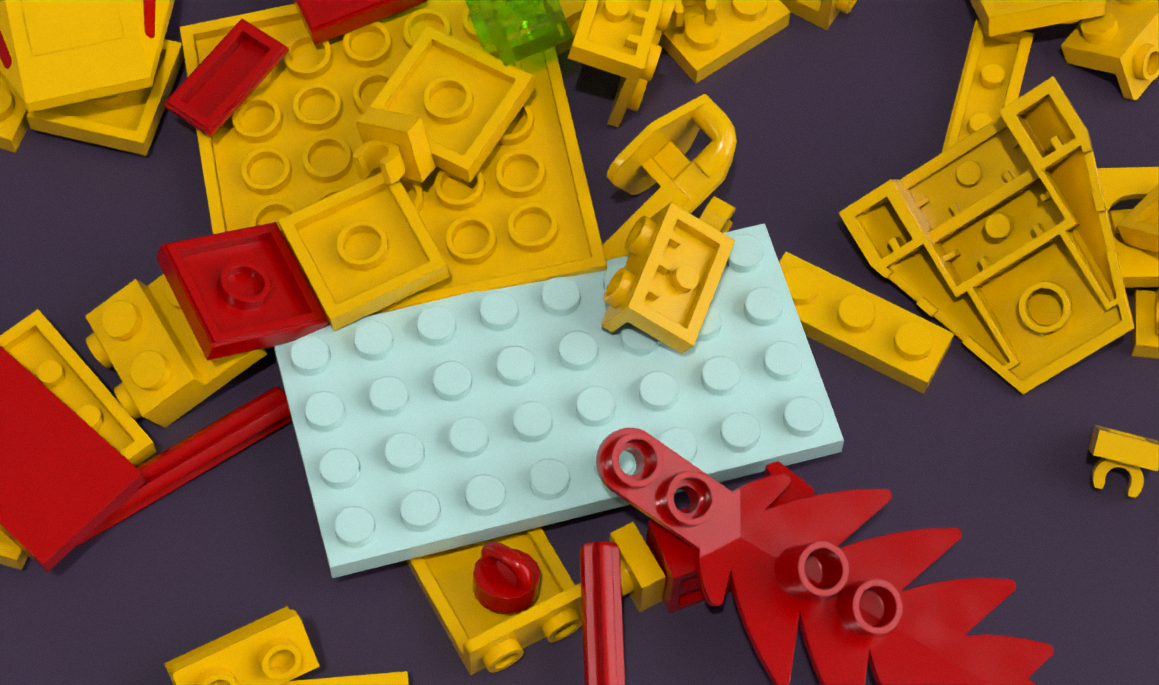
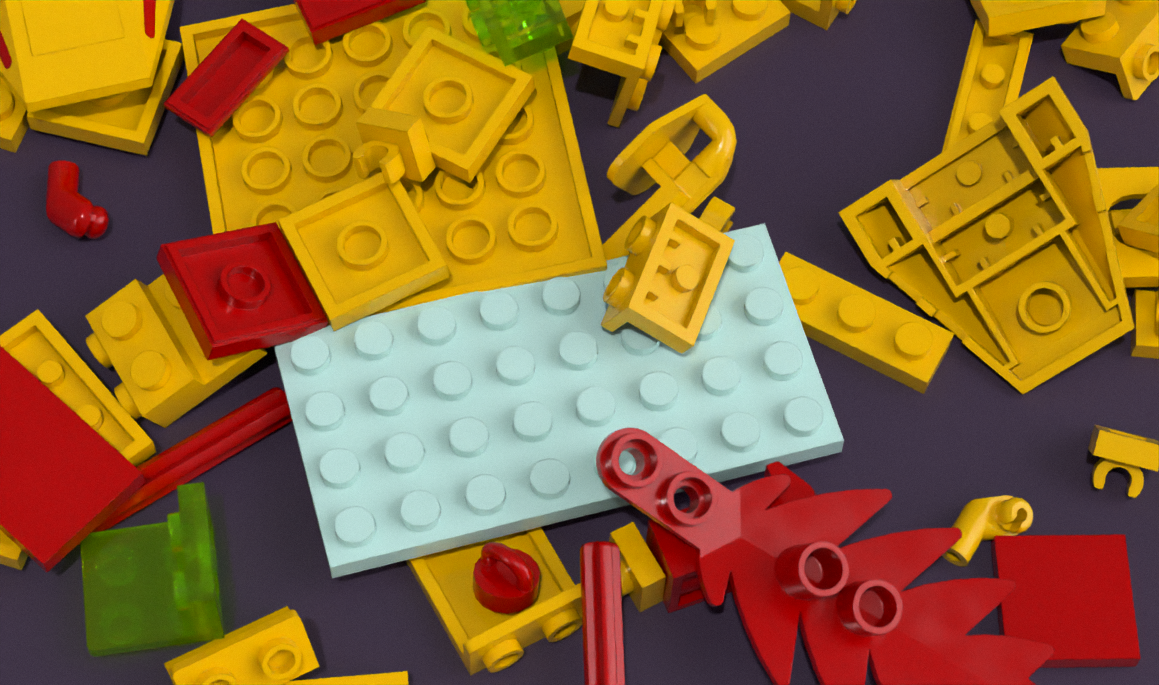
none -> red arm [46,160,109,239]
none -> clear neon green bracket [80,482,225,657]
none -> yellow arm [942,495,1033,567]
none -> red tile [991,534,1141,668]

